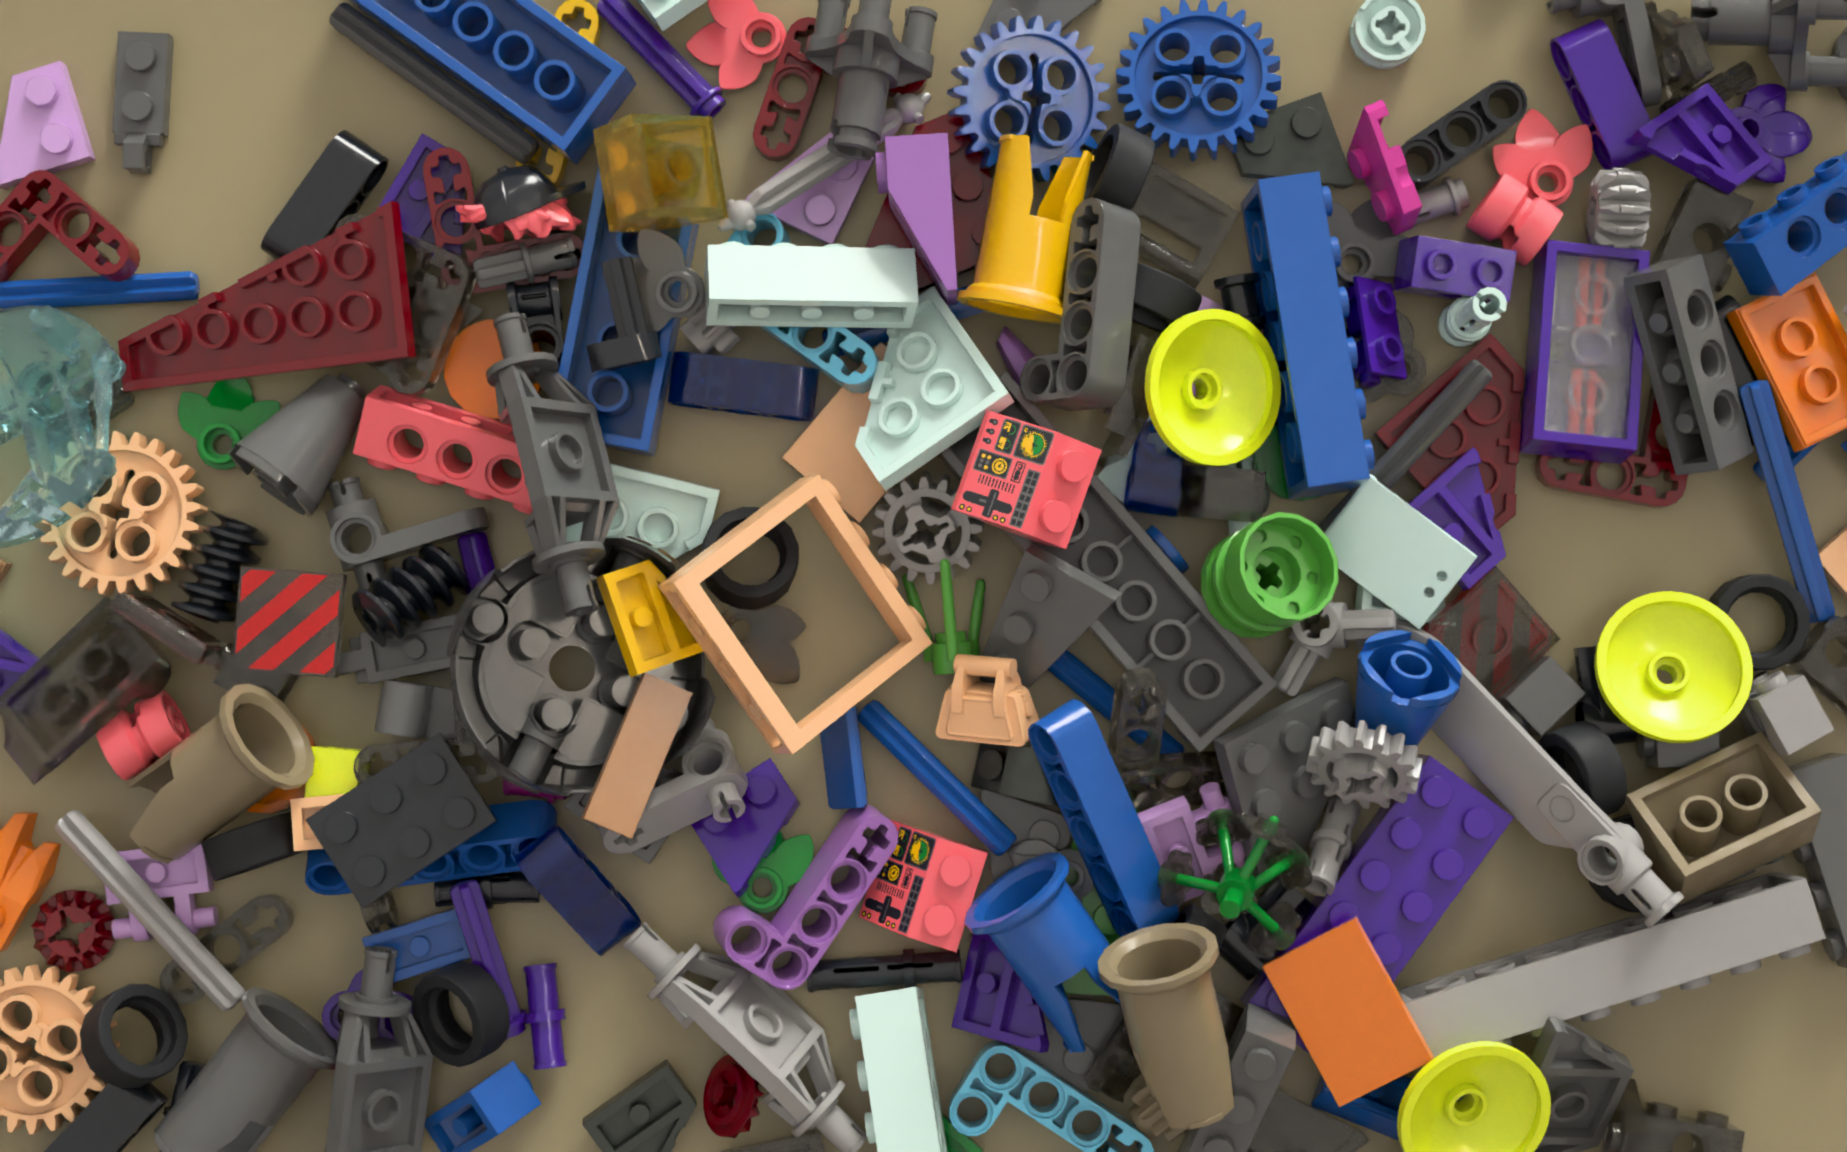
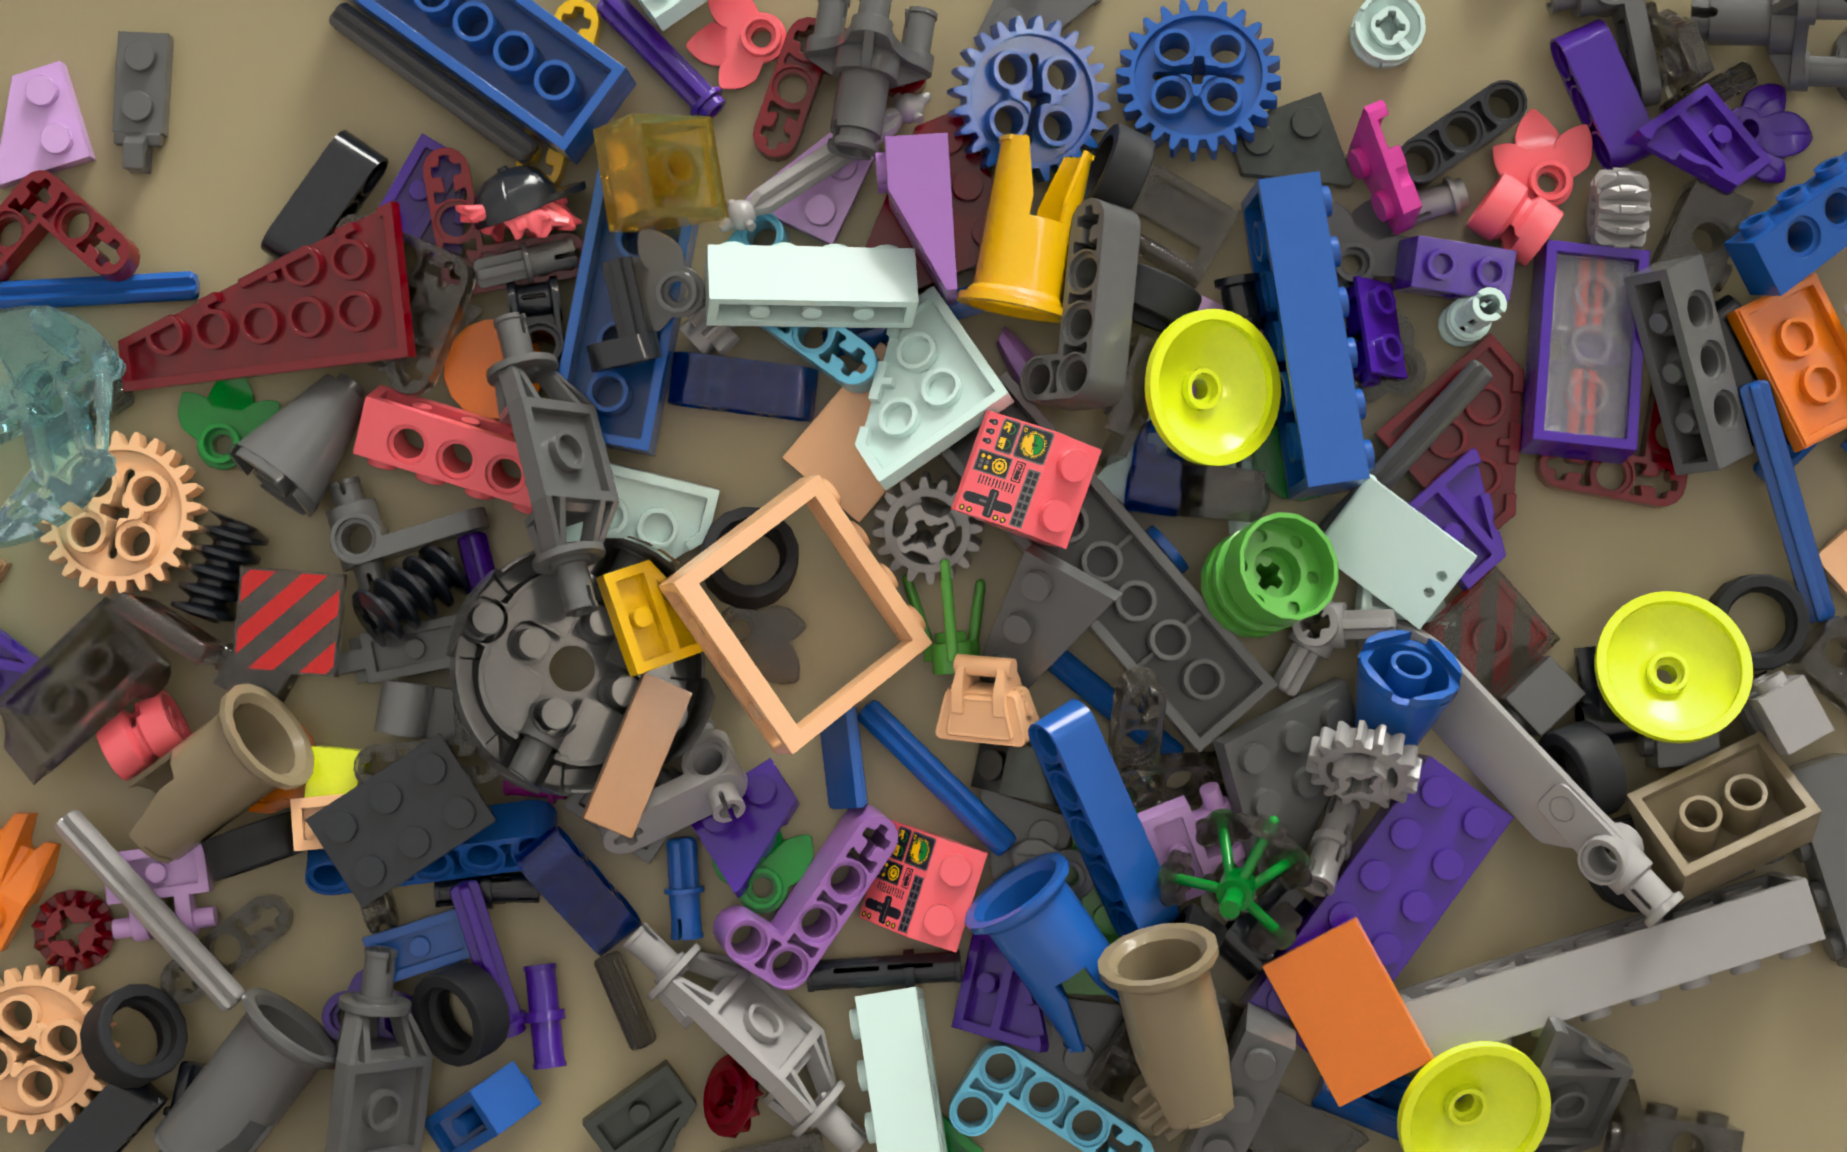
none -> clear smoke axle [594,951,656,1051]
none -> blue axle [664,837,705,941]

